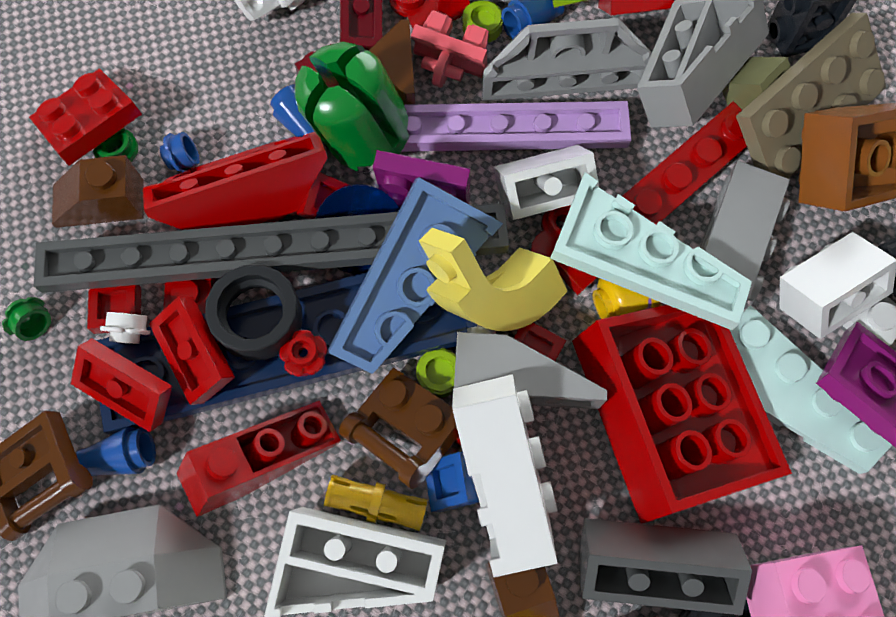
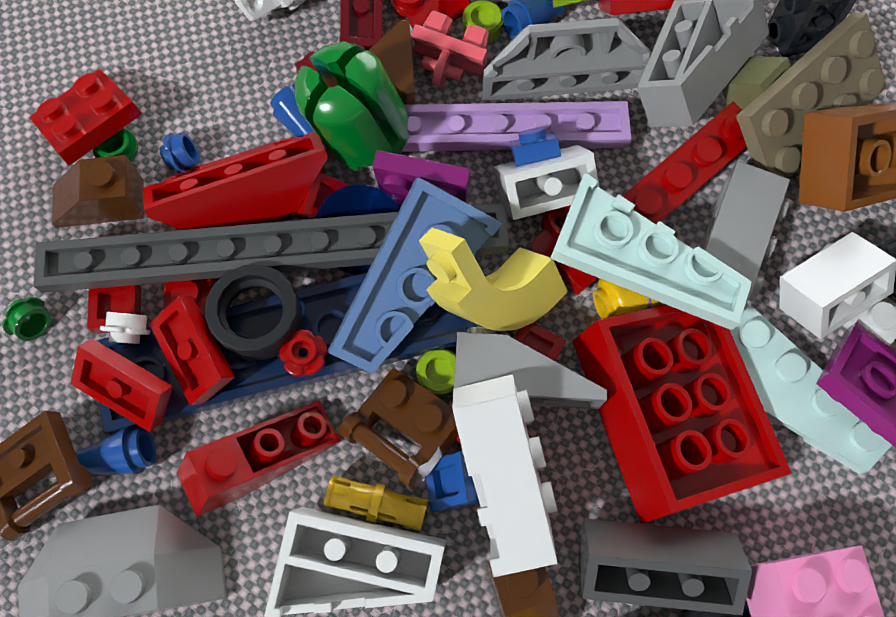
none -> blue plate [509,127,561,167]

